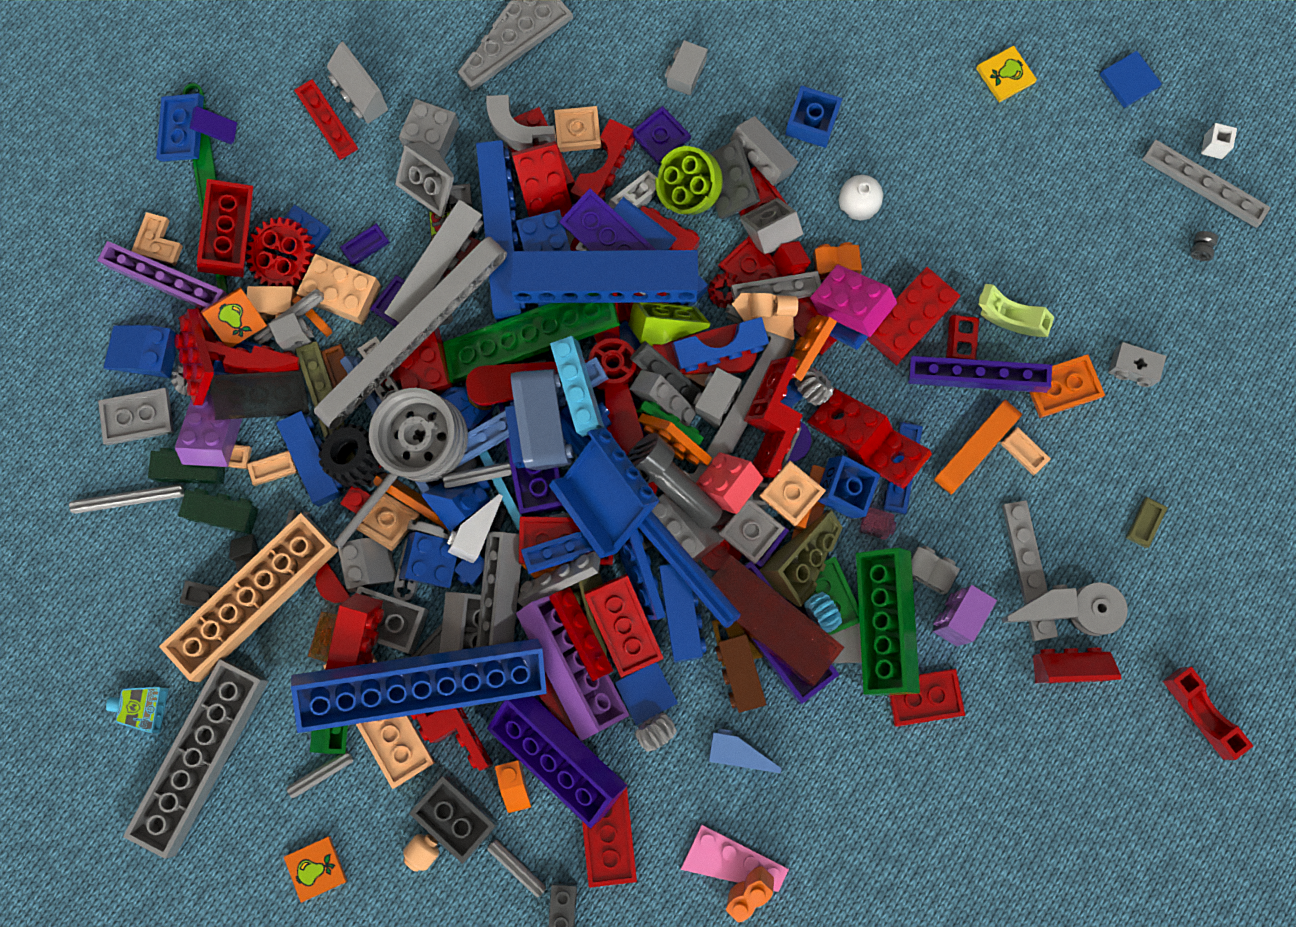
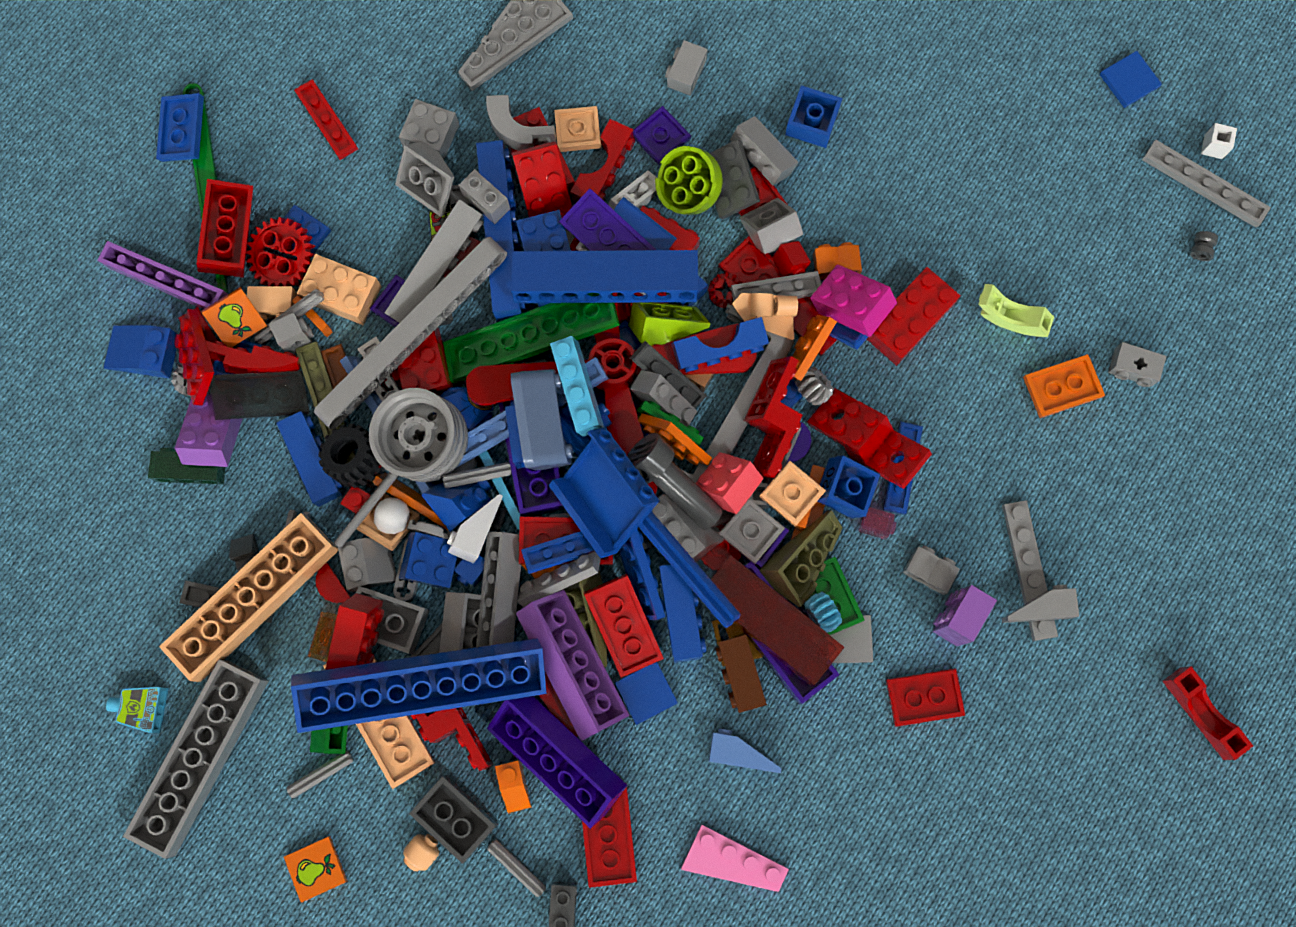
light grey axle [69,484,185,514] -> none
light grey plate [98,388,174,446] -> none
light nougat plate [131,212,183,266] -> none
clear green brick [178,488,259,535] -> none
dark purple tile [190,106,237,144] -> none
light nougat tile [228,444,252,470] -> none
light nougat tile [247,450,298,486] -> none
light grey slope [327,41,388,124] -> none
dark purple tile [340,223,390,266] -> none
red plate [549,587,614,681] -> none
light grey gear [635,713,677,752] -> none
light grey slope [693,368,742,430] -> none
orange brick [726,866,774,922] -> none
white cylinder [838,174,883,221] -> none
green brick [856,547,920,696] -> none
dark purple brick [908,356,1052,393] -> none
orange beam [933,399,1023,495] -> none
red piece [946,315,980,360] -> none
yellow tile [976,46,1037,103] -> none
light nougat tile [1000,427,1051,476] -> none
red slope [1033,648,1122,683] -> none
light grey wheel [1070,582,1128,636] -> none
olive tile [1125,497,1168,549] -> none
none -> white hair [374,497,410,534]
none -> light grey brick [459,169,510,224]

